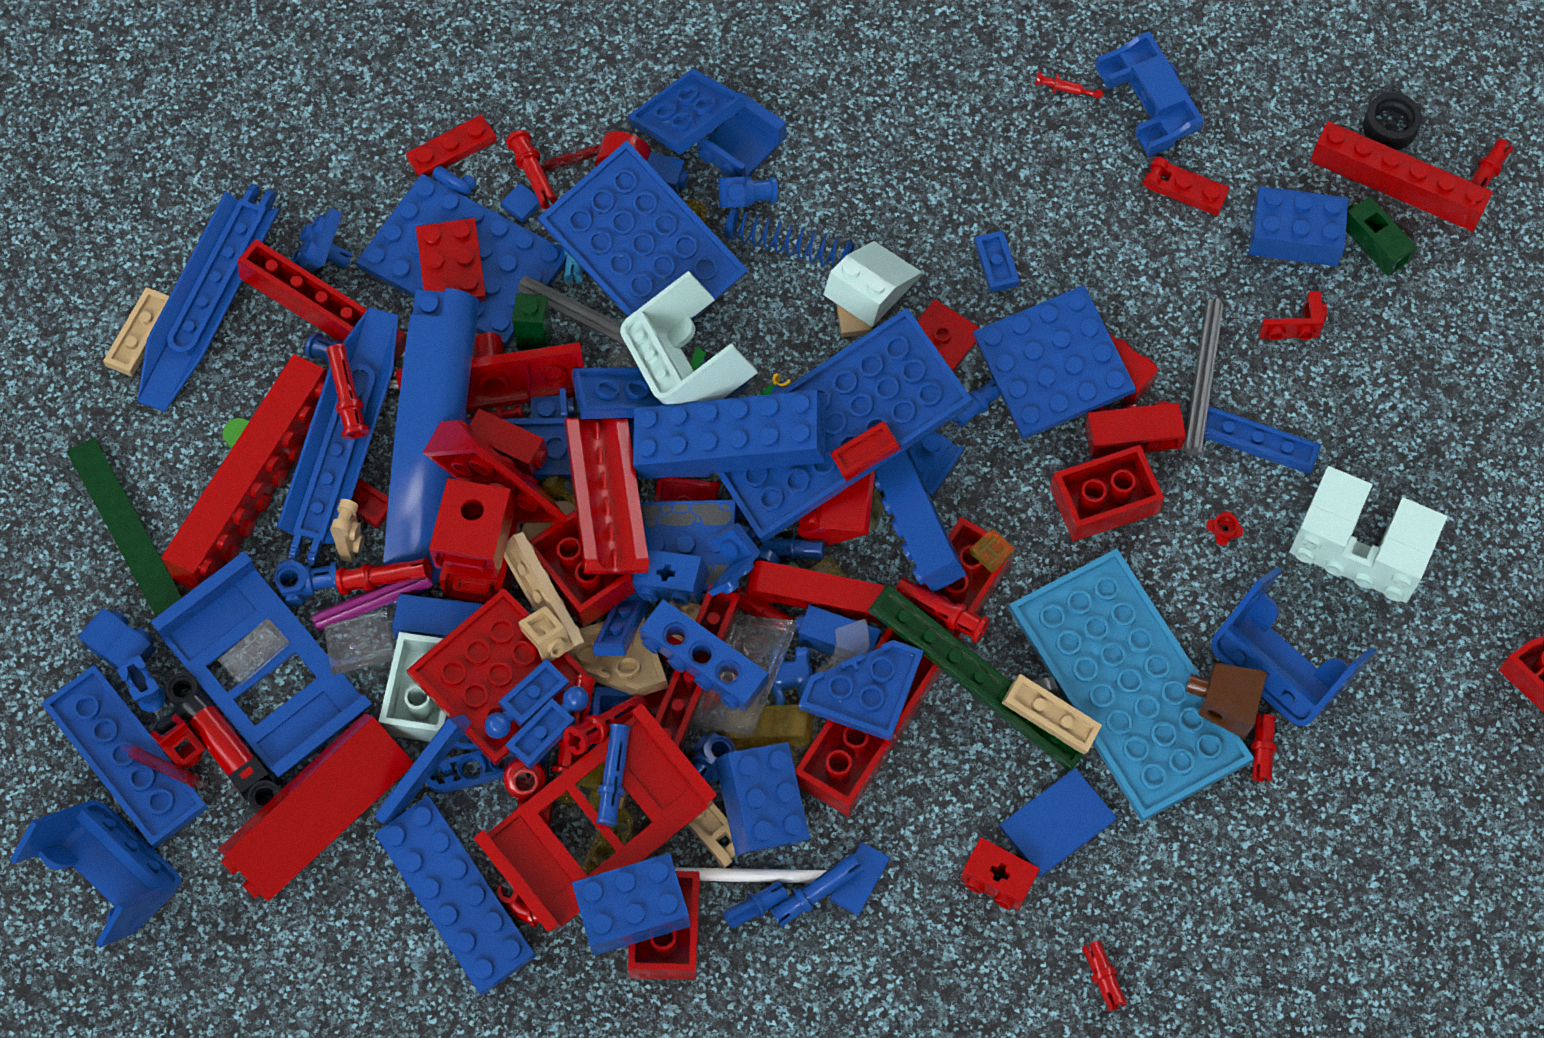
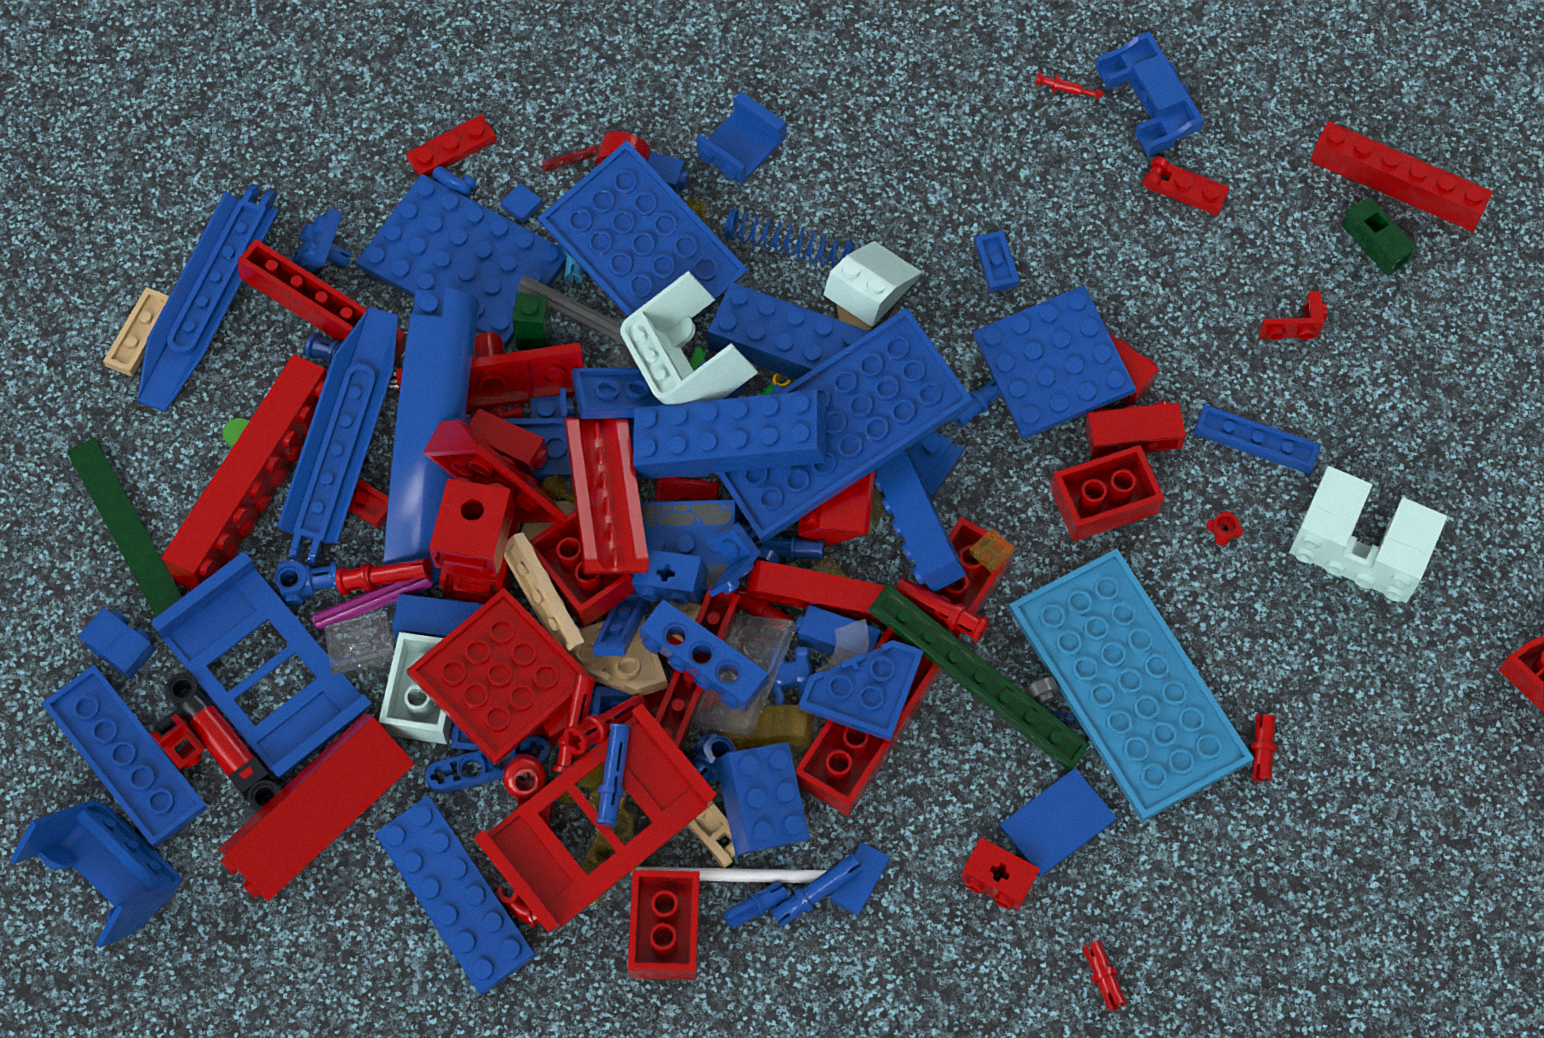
blue animal [117,655,165,713] -> none
piece [121,745,206,788] -> none
clear plate [218,618,290,686] -> none
red pin [326,344,370,440] -> none
tan plate [330,499,365,563] -> none
blue tile [375,715,472,824] -> none
red plate [416,218,487,302] -> none
blue plate [484,659,569,739] -> none
blue plate [505,686,589,770] -> none
red pin [506,130,558,210] -> none
tan bracket [518,606,572,662] -> none
blue brick [572,853,690,956] -> none
blue plate [627,68,747,154] -> none
blue connector [718,176,778,208] -> none
red tile [830,421,901,482] -> none
red plate [917,299,980,373] -> none
tan plate [1002,674,1102,754] -> none
dark grey axle [1183,298,1224,456] -> none
reddish brown torso [1185,663,1267,738] -> none
blue windscreen [1211,567,1376,726] -> none
blue brick [1248,186,1348,267] -> none
black tyre [1363,92,1422,150] -> none
red pin [1470,139,1513,188] -> none
none -> blue brick [708,282,870,380]

